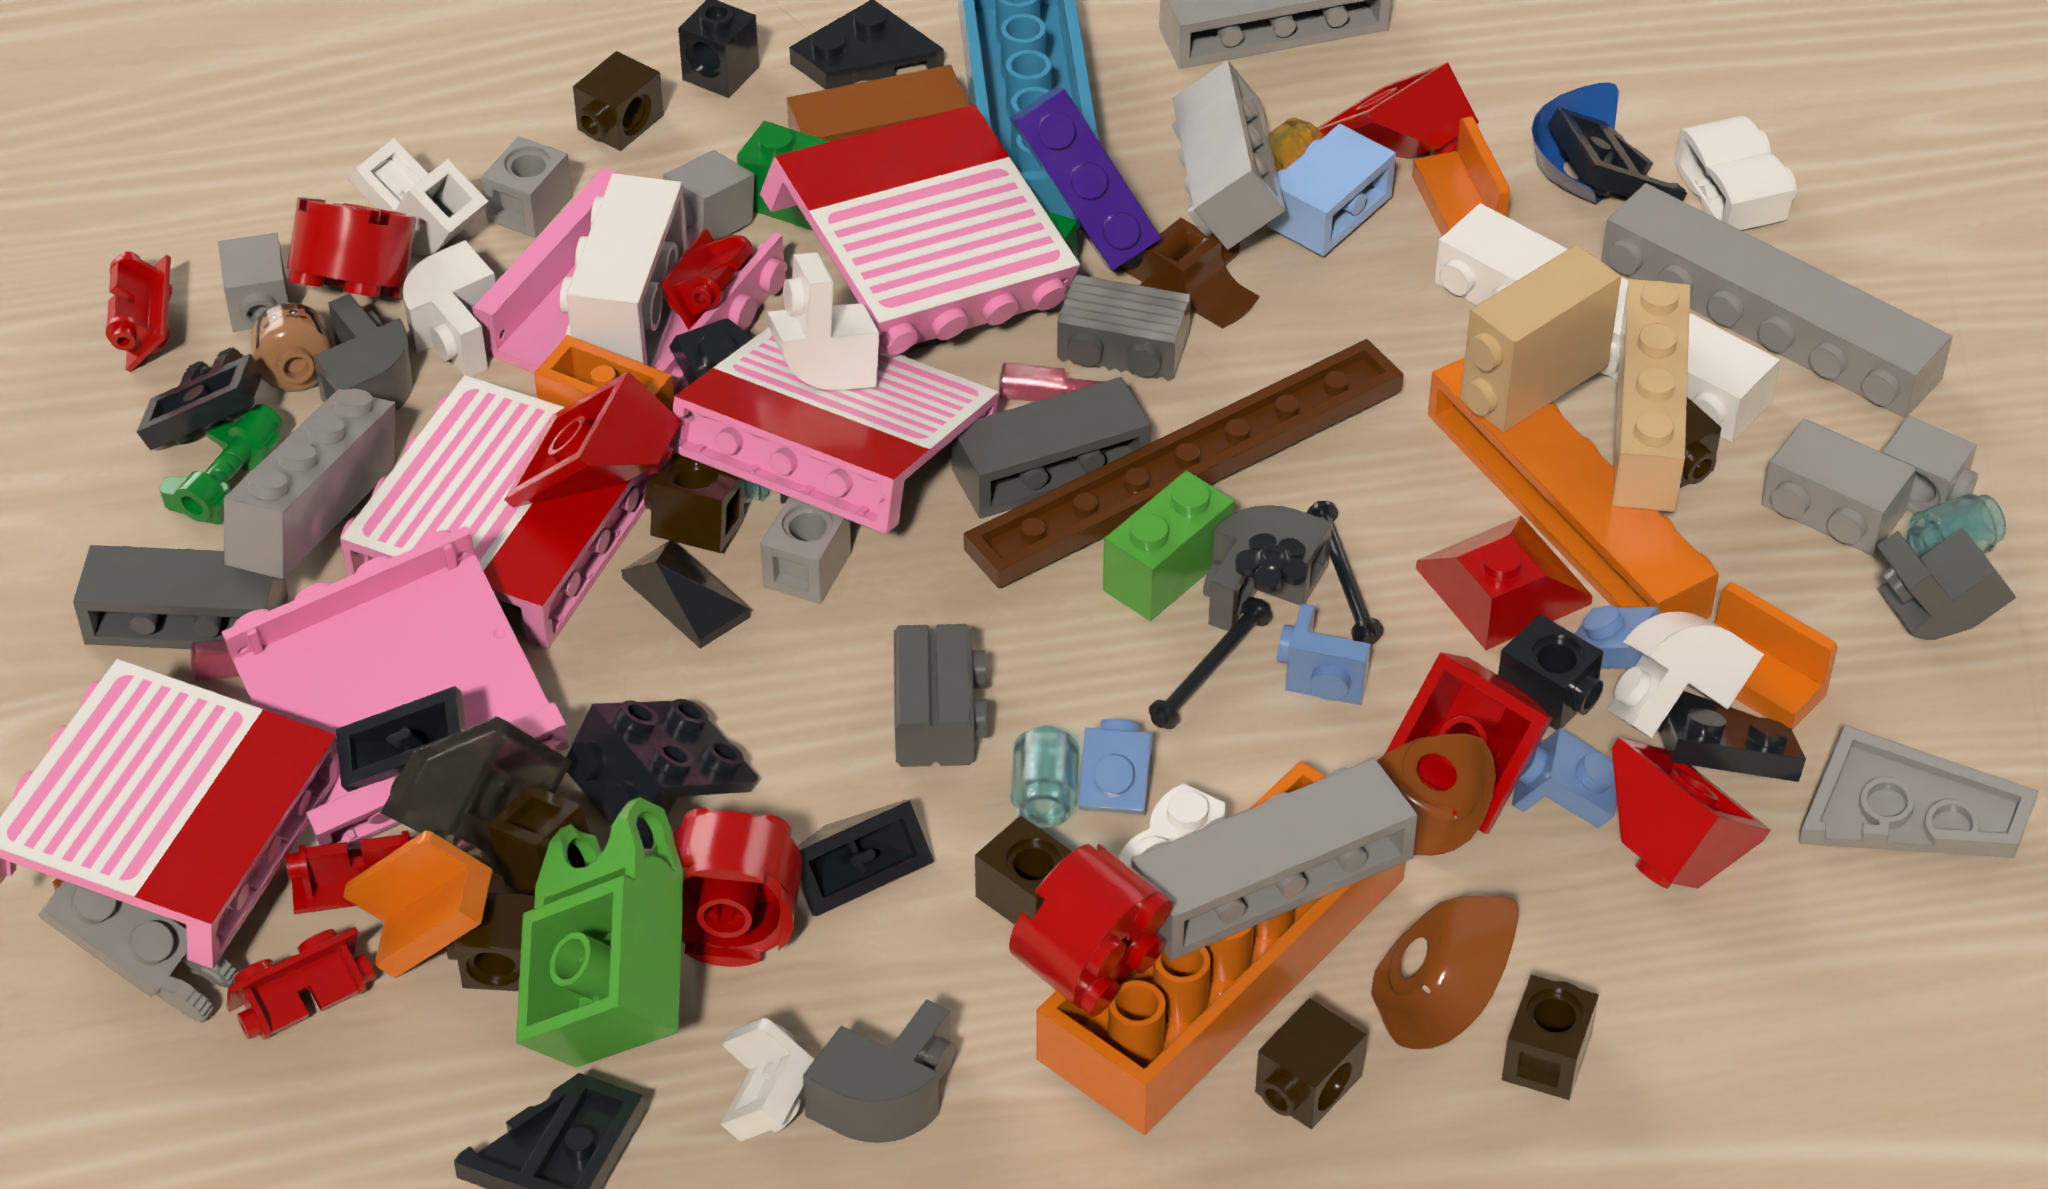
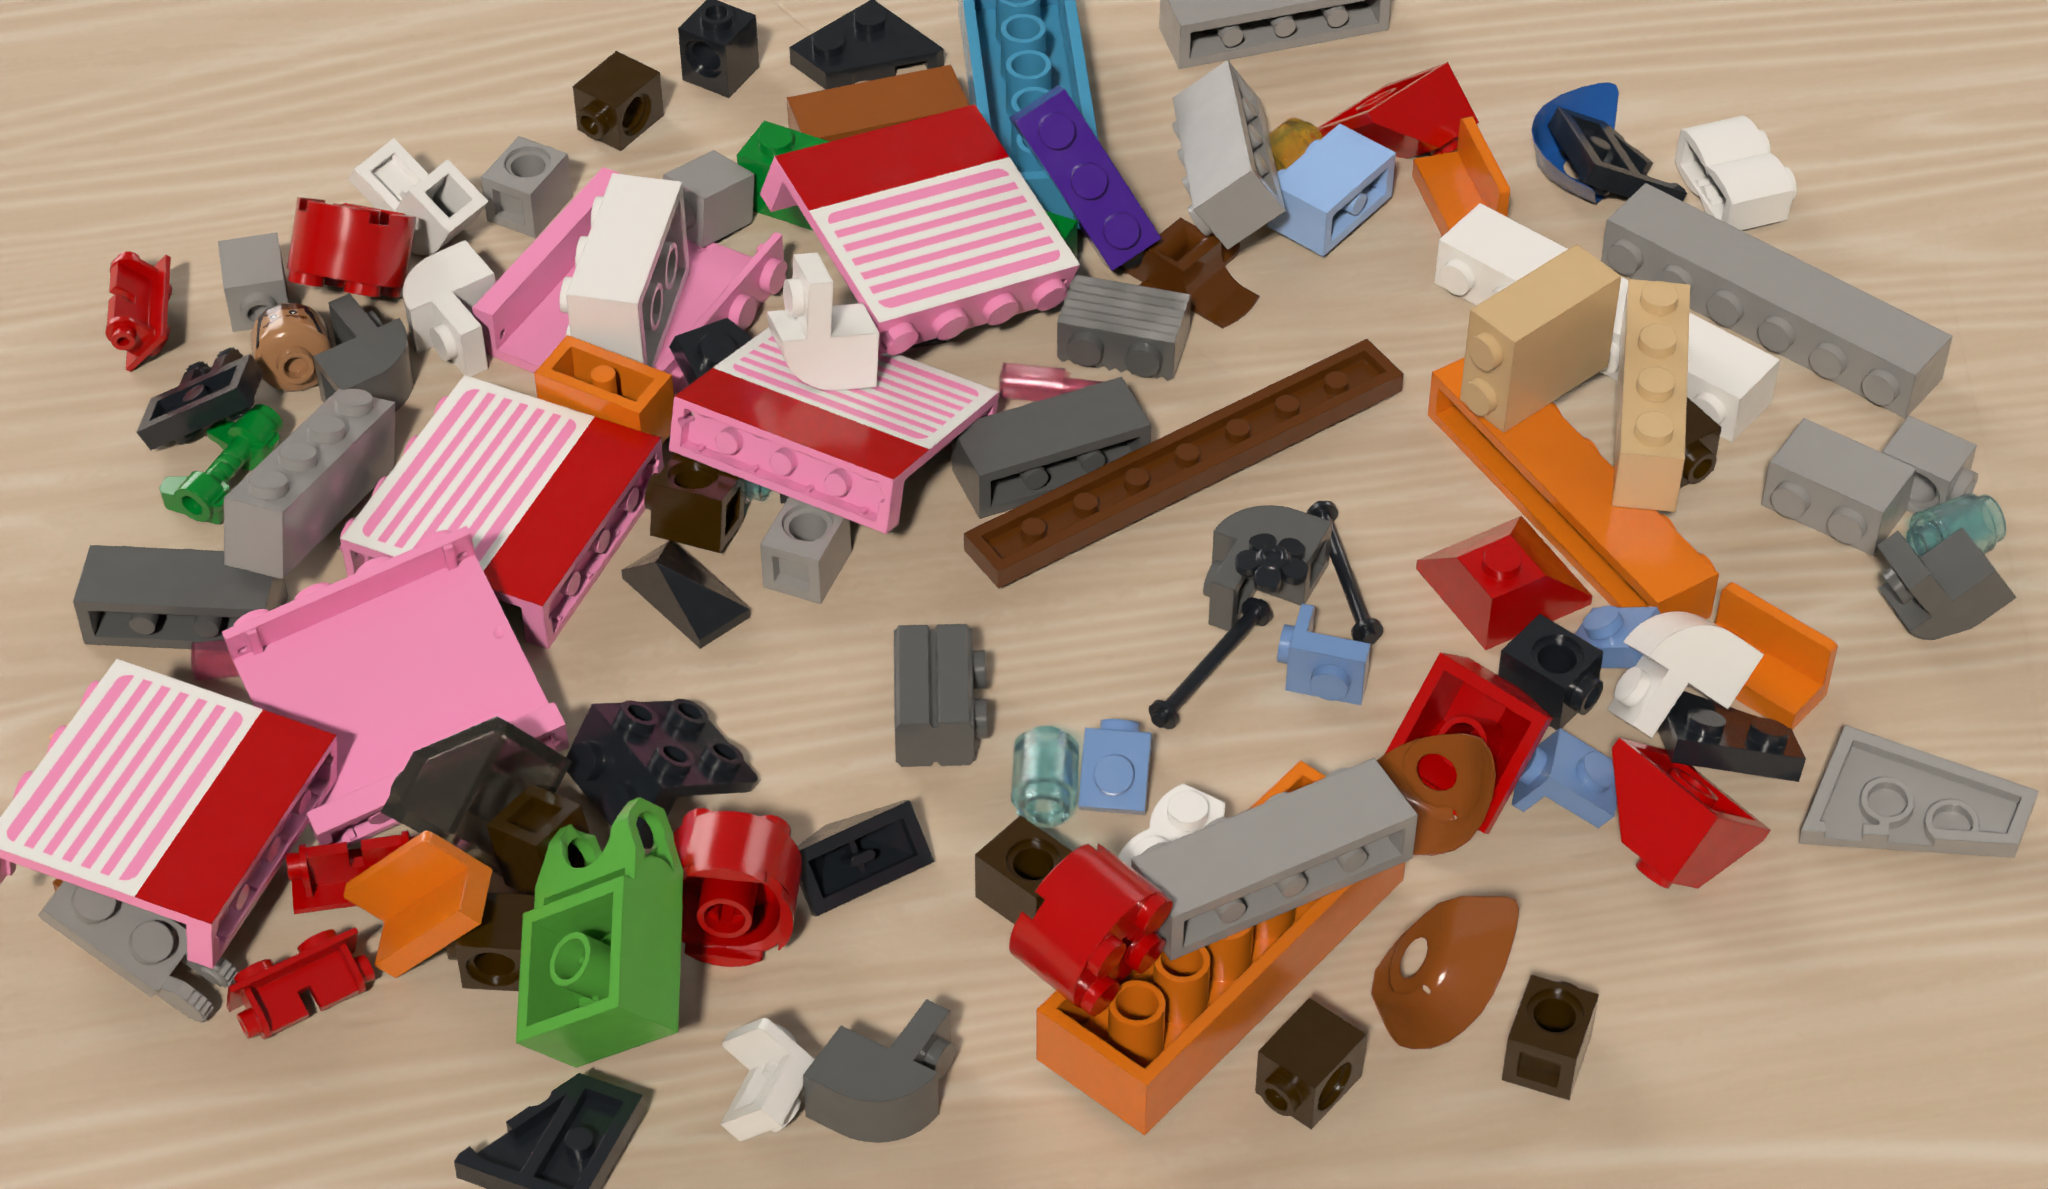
black slope [336,686,468,792] -> none
red slope [504,371,682,508] -> none
red hinge [660,229,754,331] -> none
bright green brick [1103,470,1235,622] -> none

